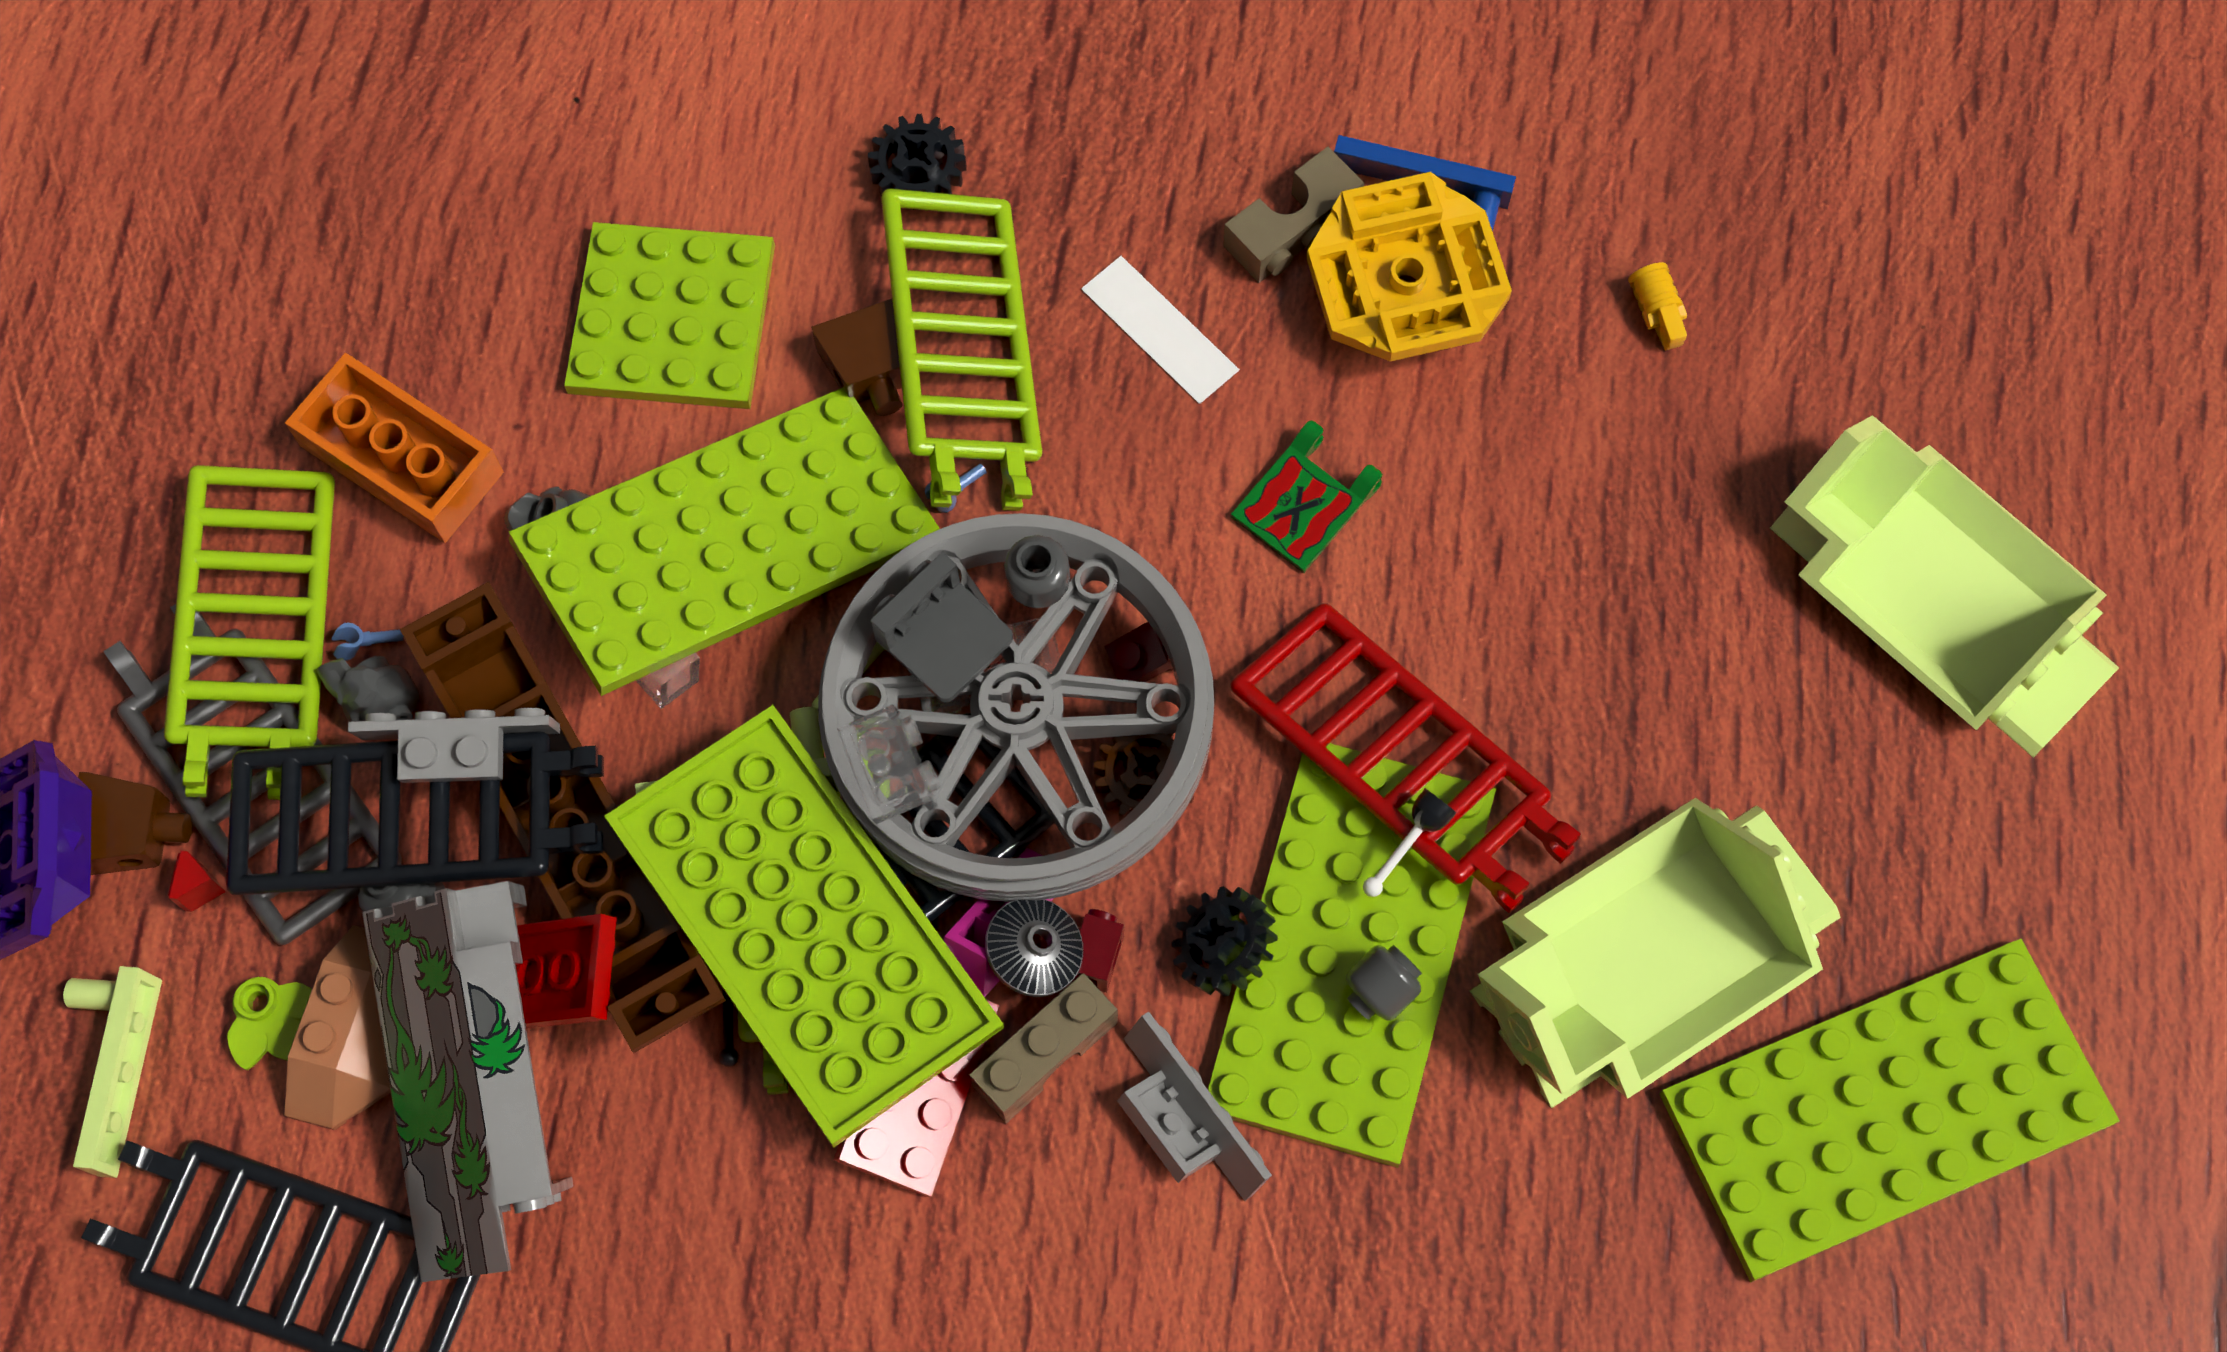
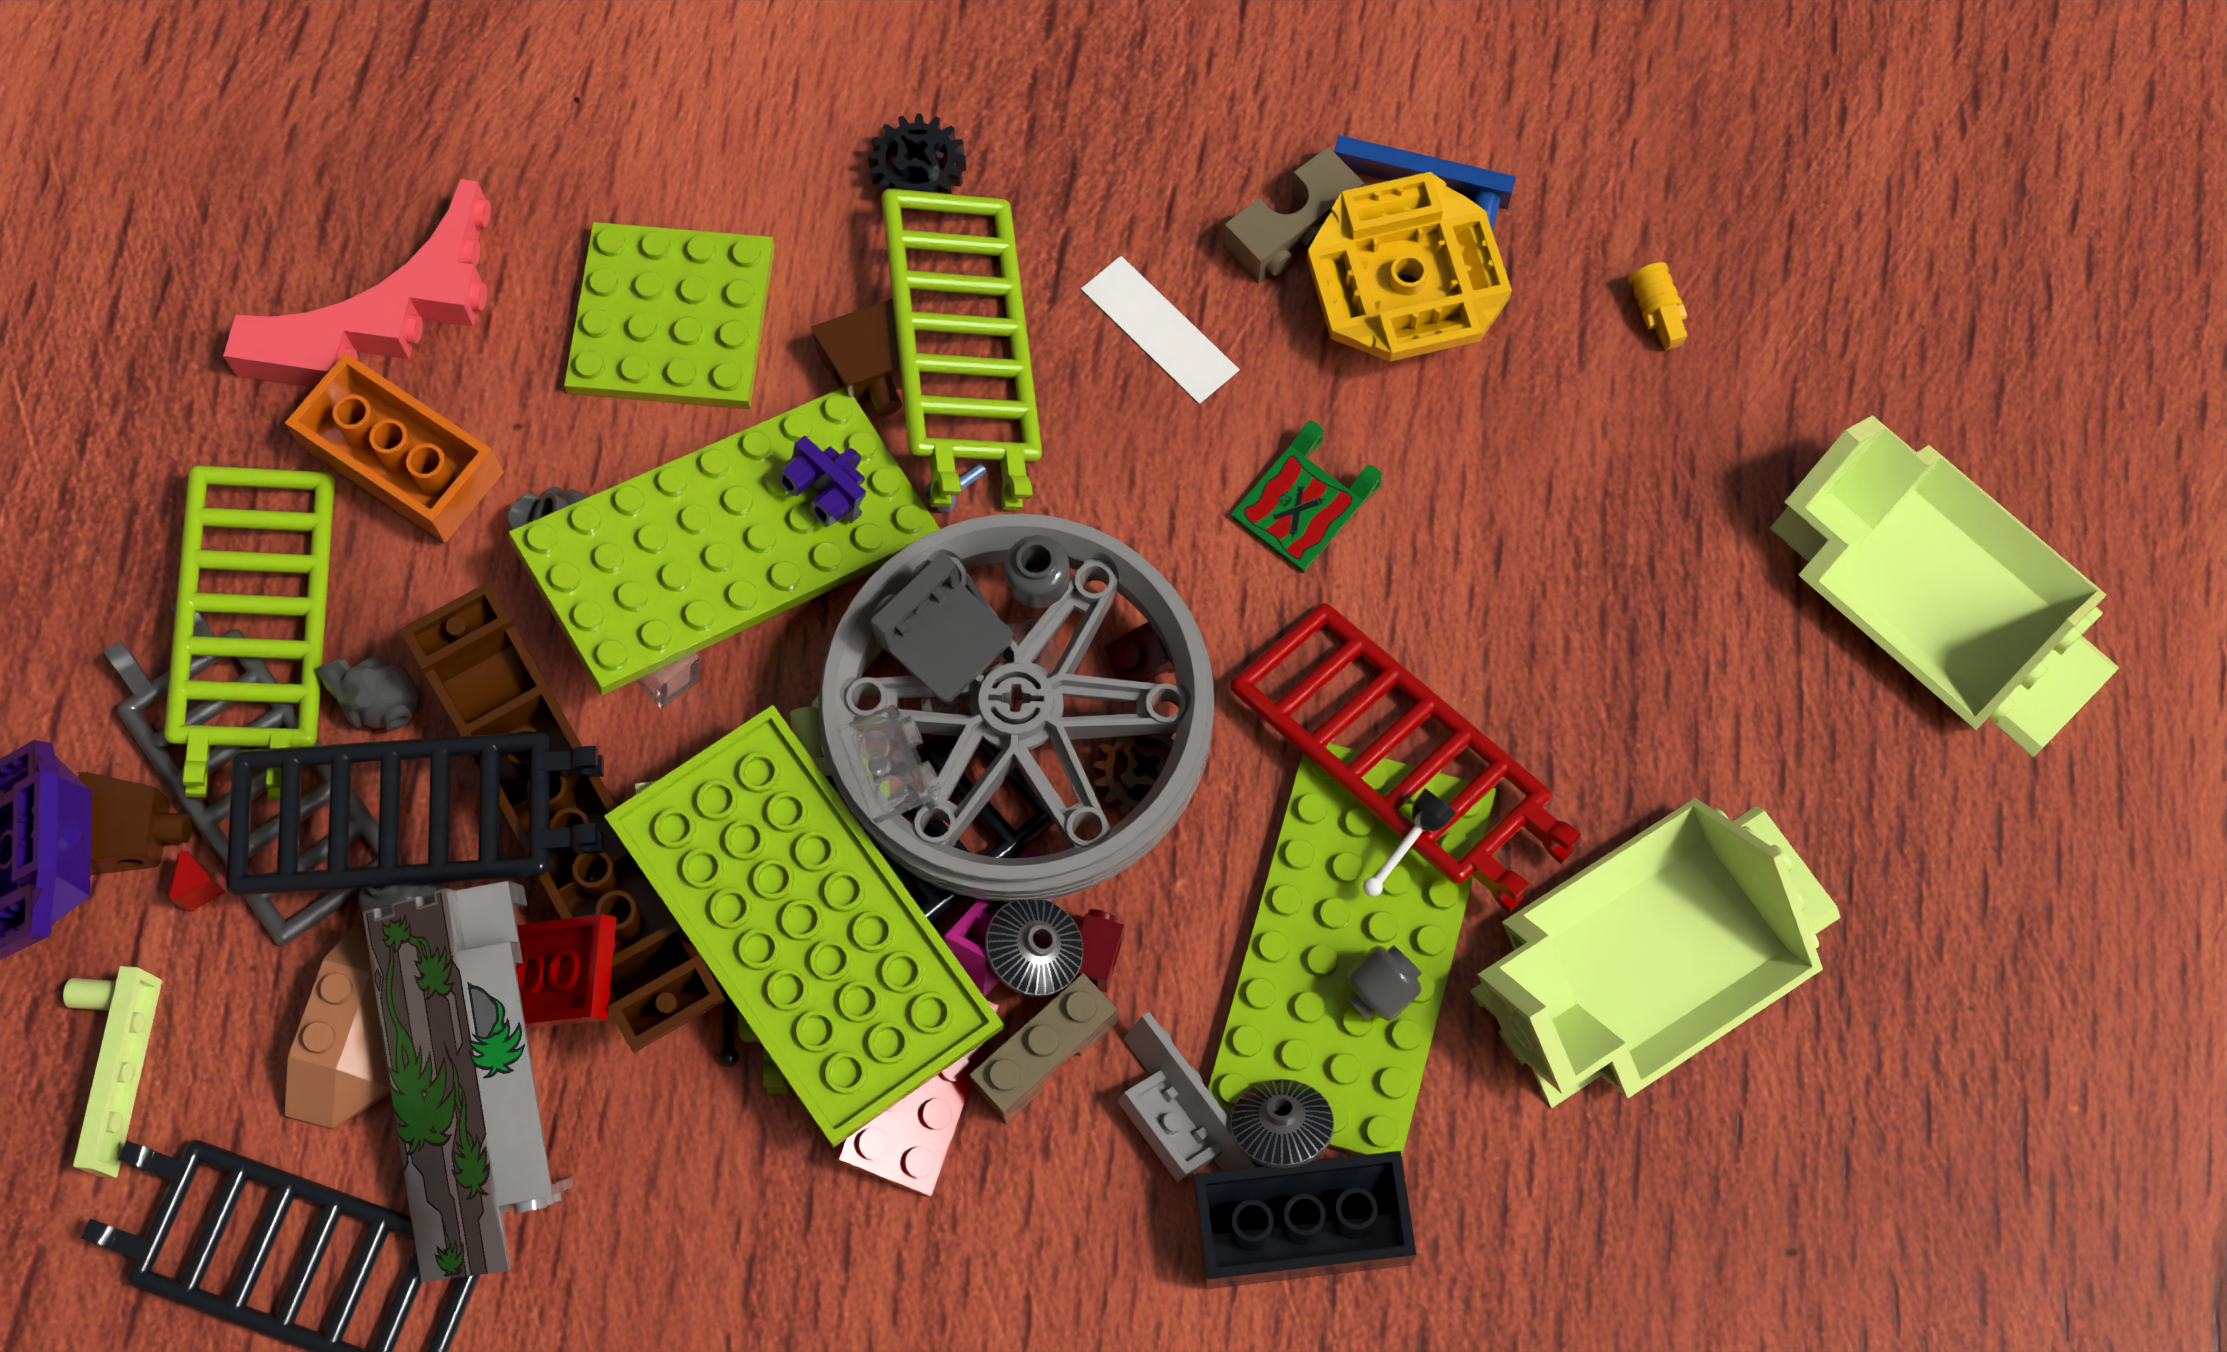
lime plate [227,977,312,1070] -> none
medium blue hand [331,623,403,660] -> none
light grey bracket [348,708,560,783] -> none
black gear [1171,886,1278,996] -> none
lime plate [1659,938,2120,1283] -> none
none -> coral arch [223,179,491,388]
none -> dark purple hips [779,435,866,527]
none -> black slope [1194,1151,1417,1289]
none -> dish [1231,1079,1334,1169]

